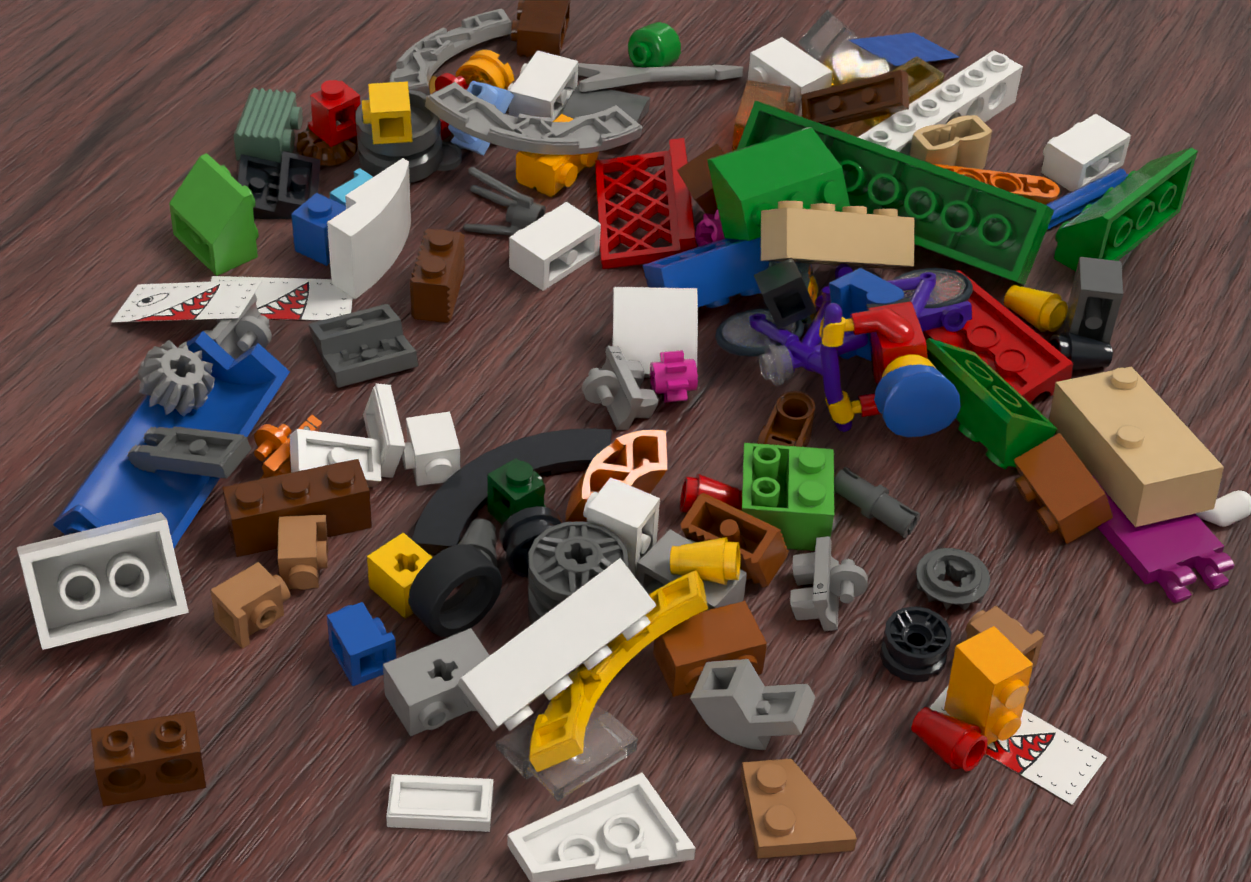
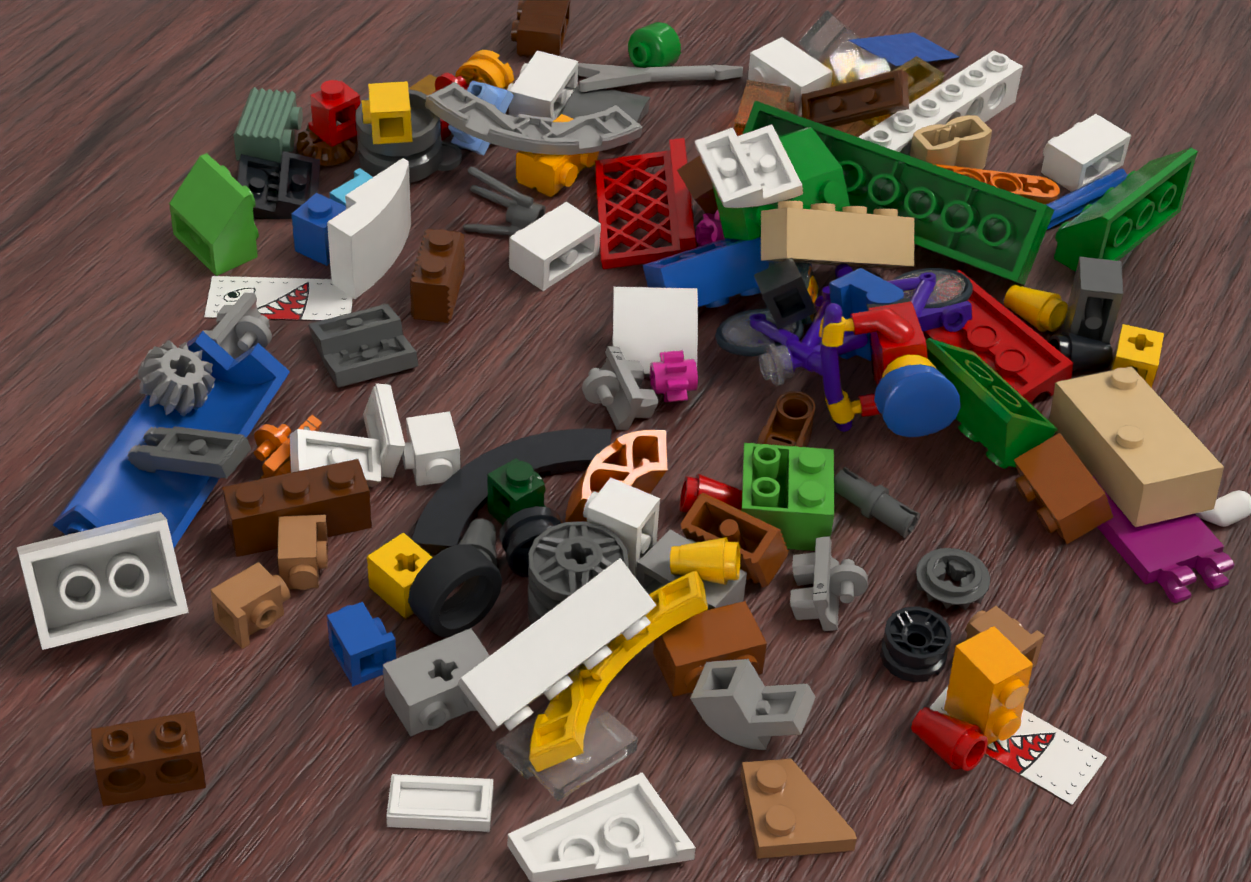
white sticker [111,280,263,322] -> none
light grey tile [390,9,512,95] -> none
none -> white slope [695,124,803,208]
none -> yellow brick [1111,324,1164,388]

